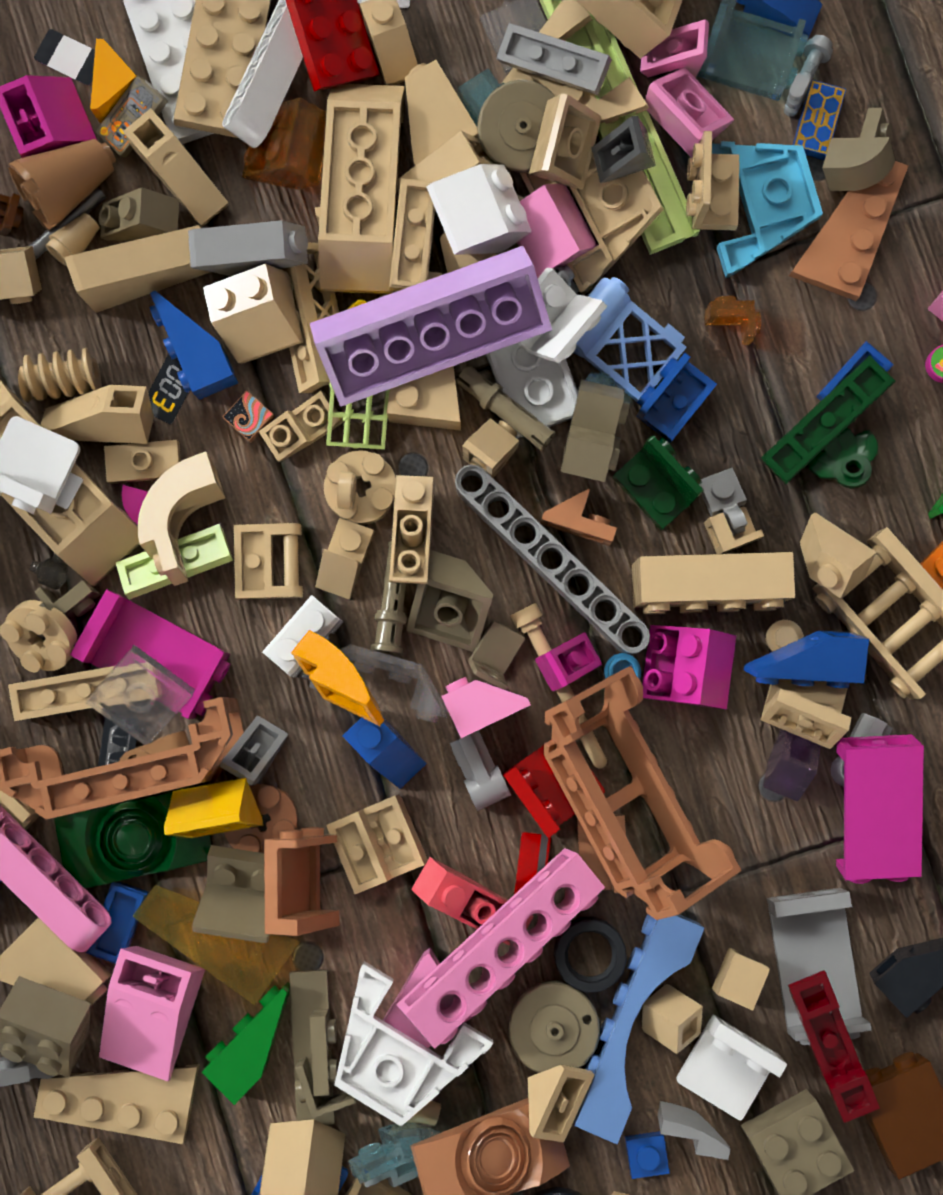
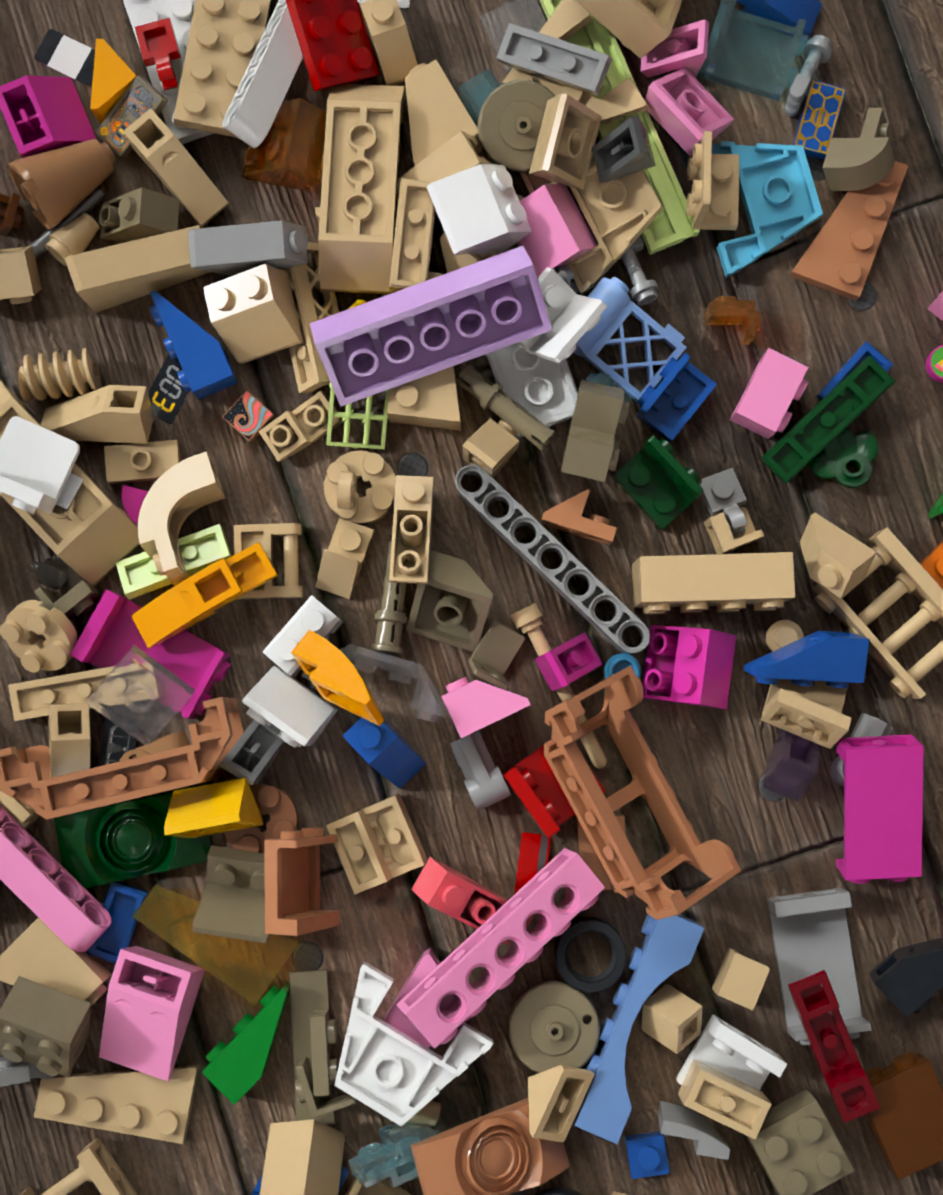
none -> tan slope [48,703,90,778]
none -> light orange slope [131,542,278,649]
none -> red plate [135,18,181,91]
none -> white slope [242,666,338,748]
none -> light grey hinge [619,236,659,306]
none -> tan panel [678,1059,772,1140]
none -> bright pink brick [730,348,809,439]

